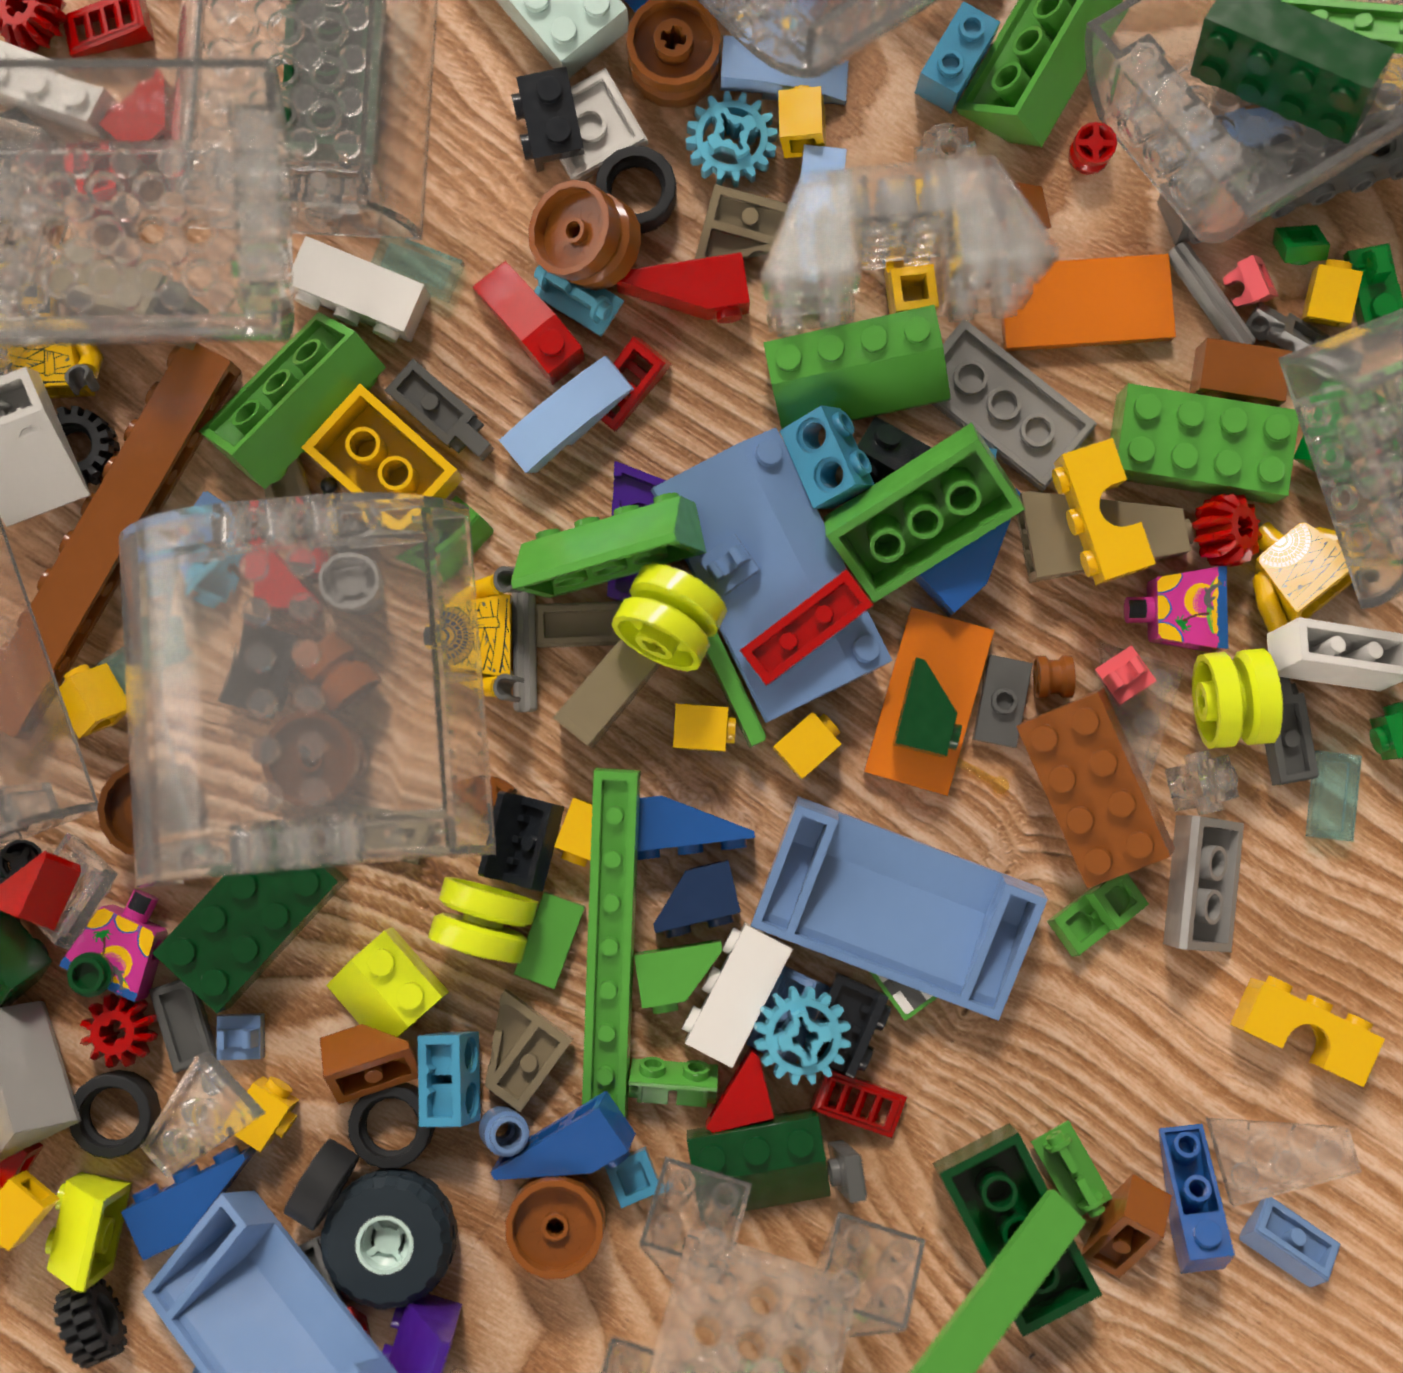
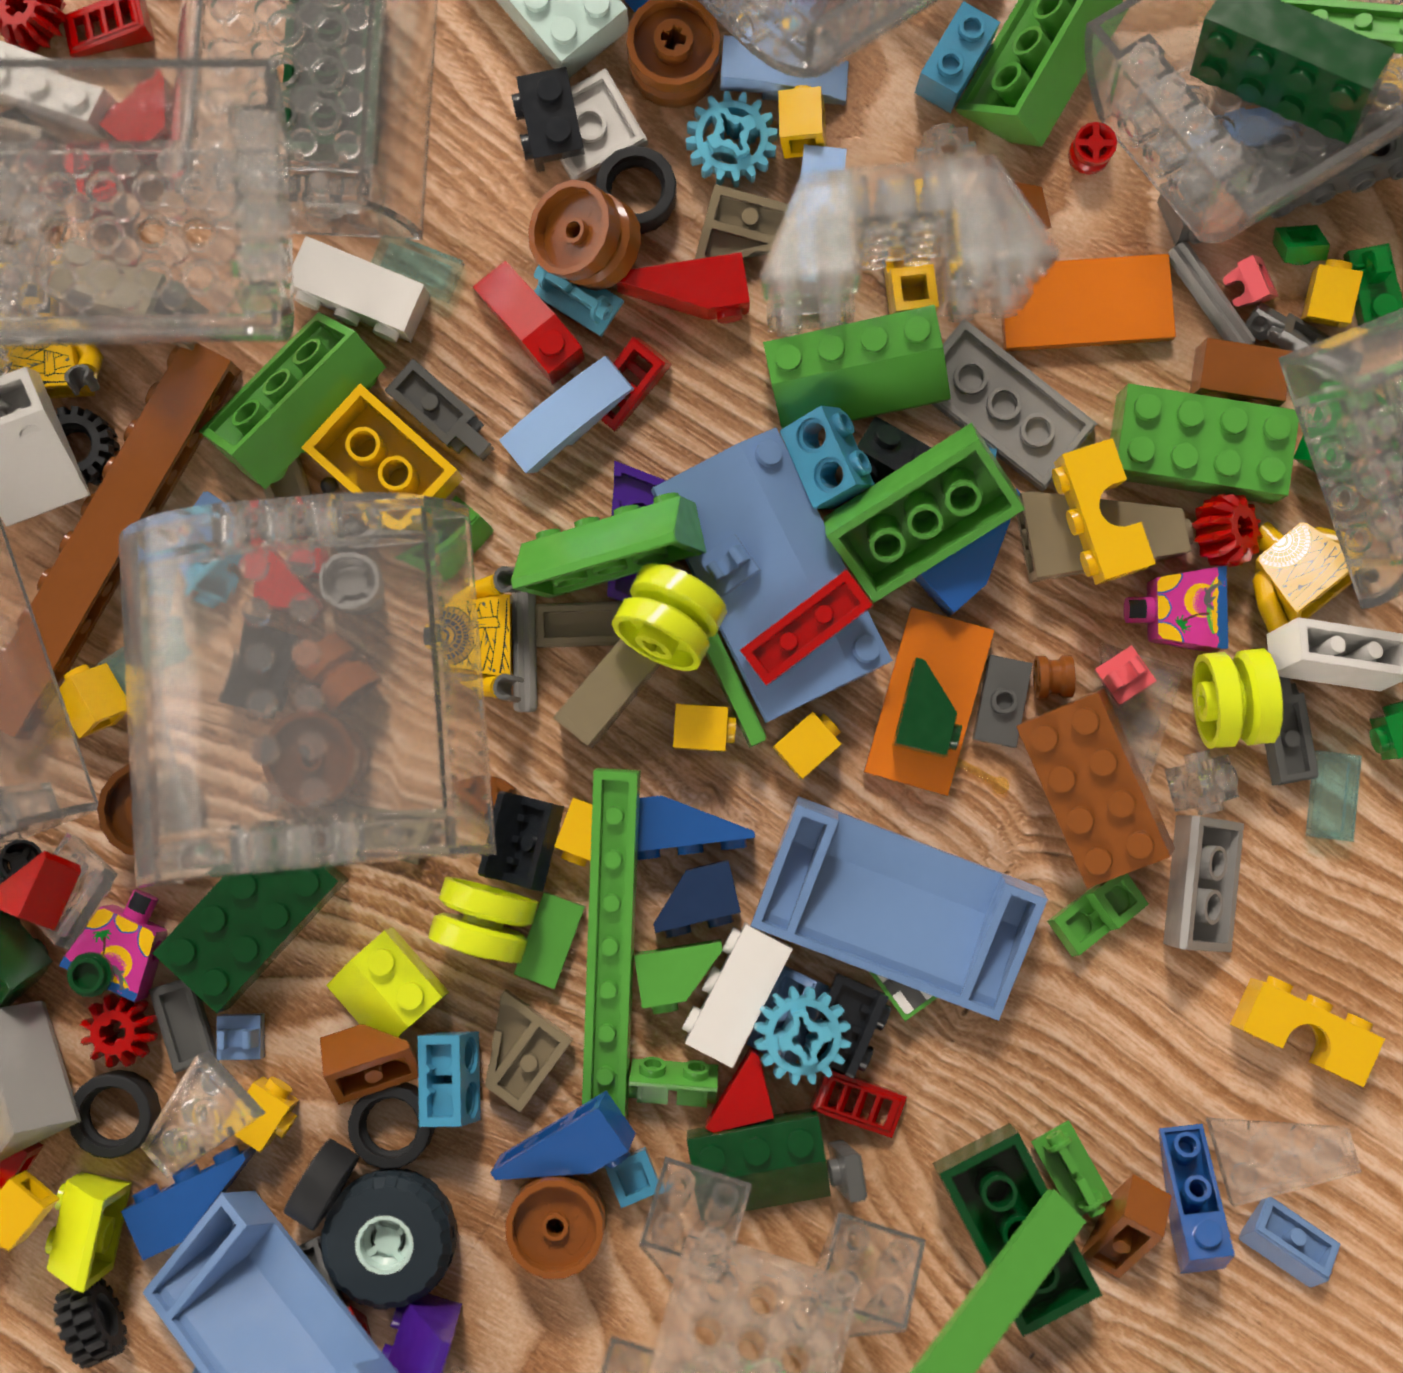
medium blue brick [479,1106,529,1157] -> none

